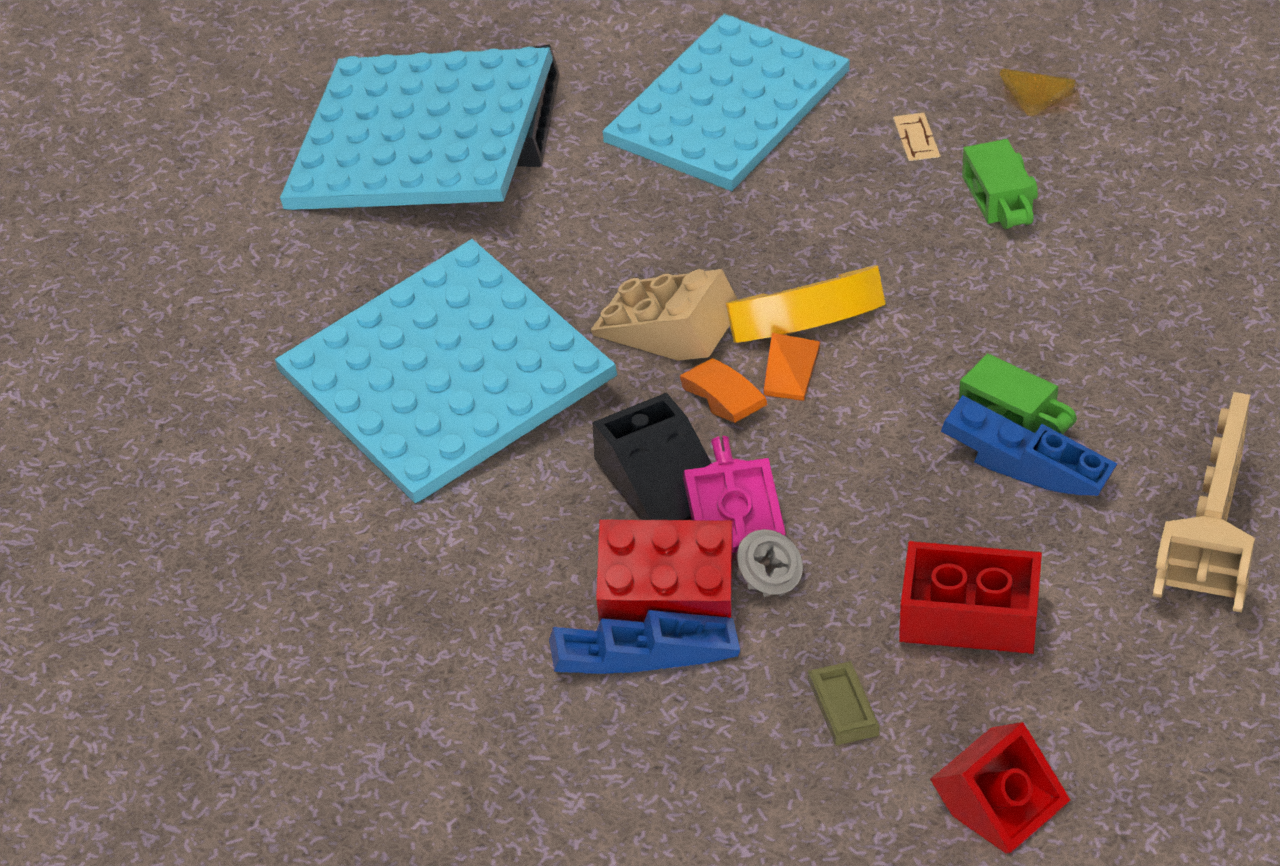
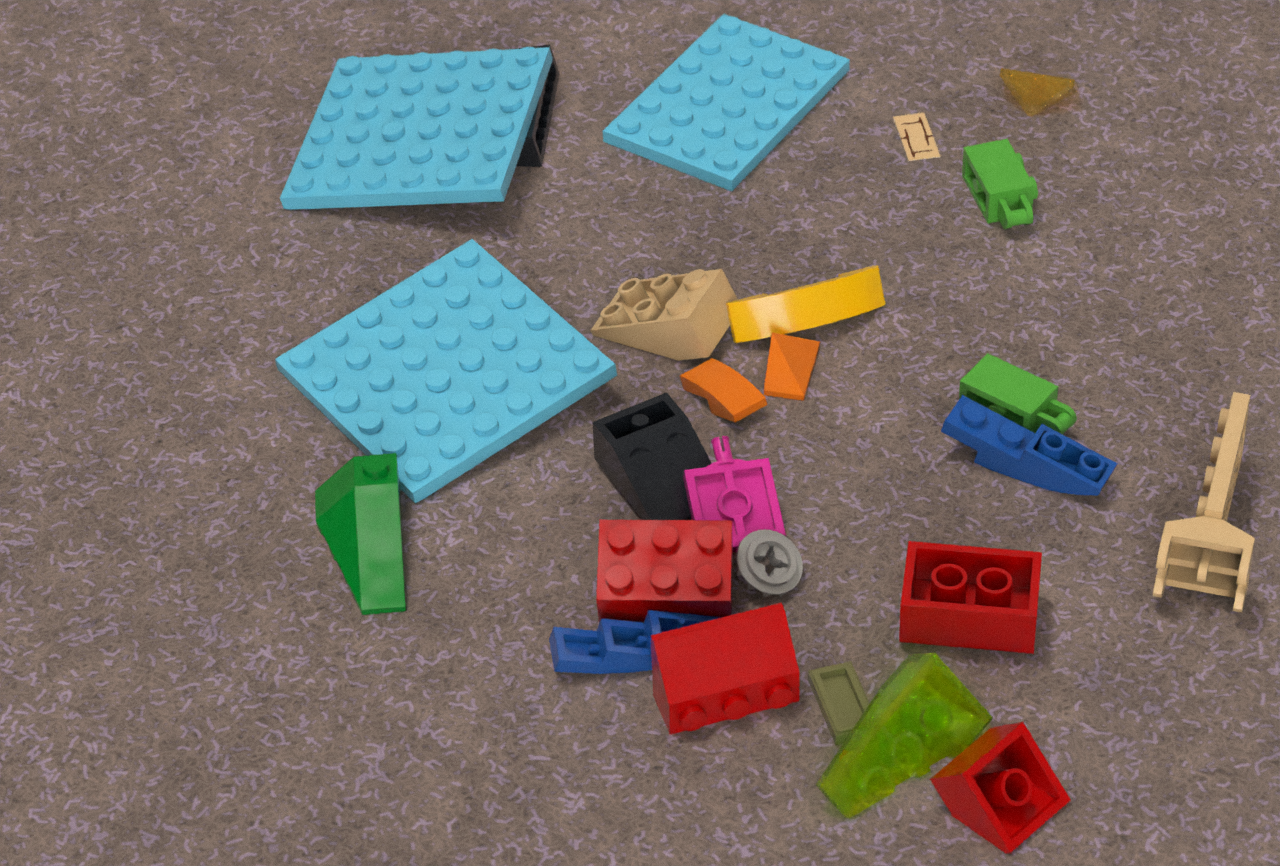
none -> green wedge [315,453,406,615]
none -> red slope [651,603,800,735]
none -> clear neon green wedge [816,653,993,818]

